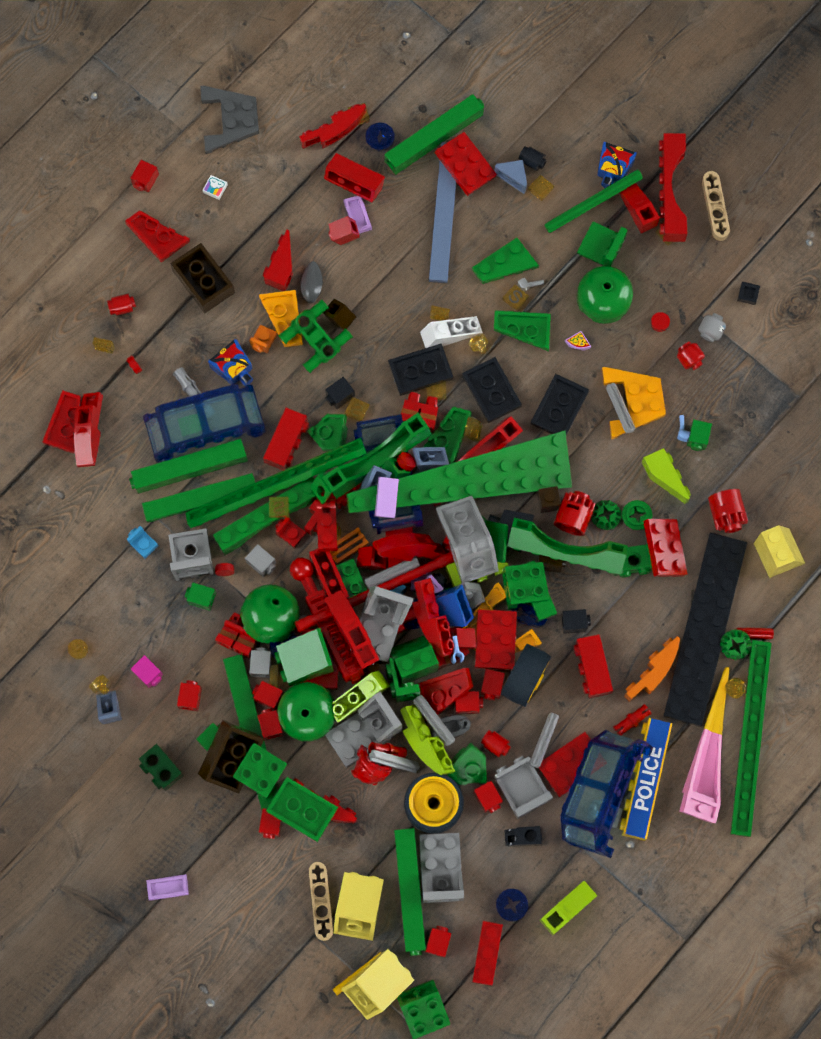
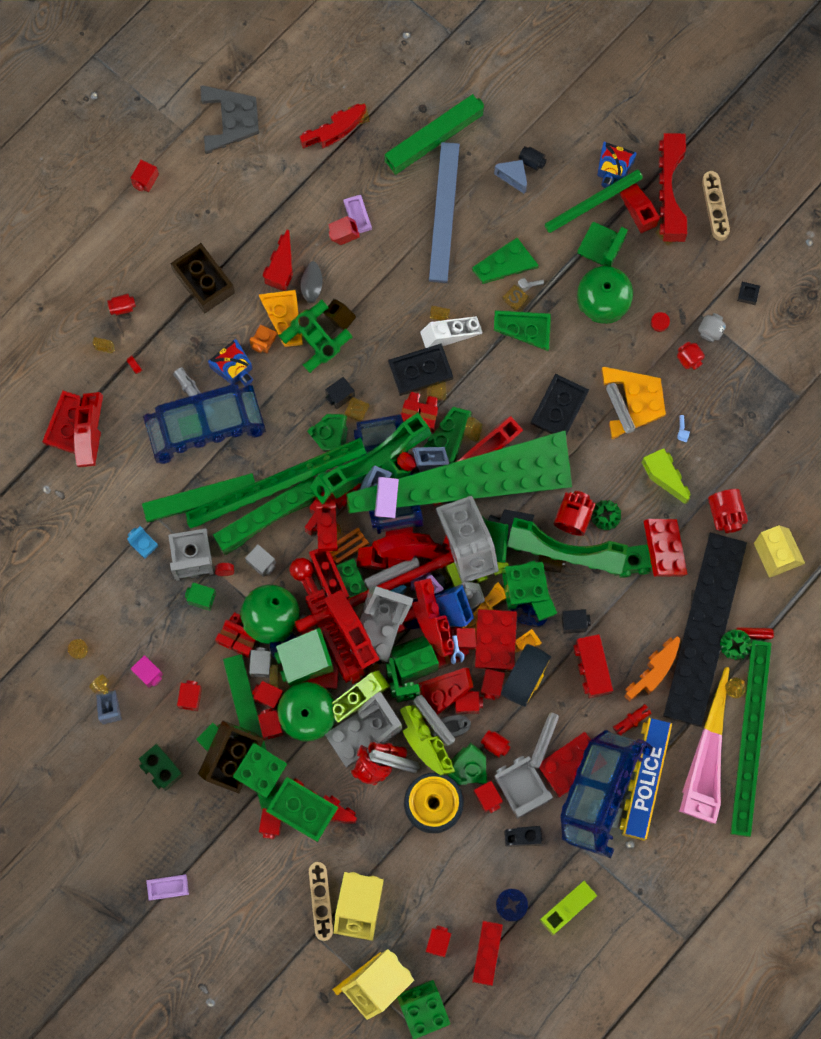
red wing [125,210,190,263] -> none
green brick [129,439,248,494] -> none
tile [203,175,228,200] -> none
red brick [263,407,309,471] -> none
clear yellow tile [269,497,289,518] -> none
red bracket [275,516,306,549] -> none
red brick [324,153,385,203] -> none
clear blue gear [365,122,395,151] -> none
green brick [394,828,426,956] -> none
light grey bracket [419,833,464,903] -> none
red plate [435,132,497,196] -> none
black plate [462,357,522,423] -> none
clear yellow tile [468,334,488,354] -> none
clear yellow tile [528,175,554,201] -> none
dark brown brick [537,486,561,513] -> none
tile [565,331,591,350] -> none
green gear [622,500,653,530] -> none
green brick [687,419,712,451] -> none

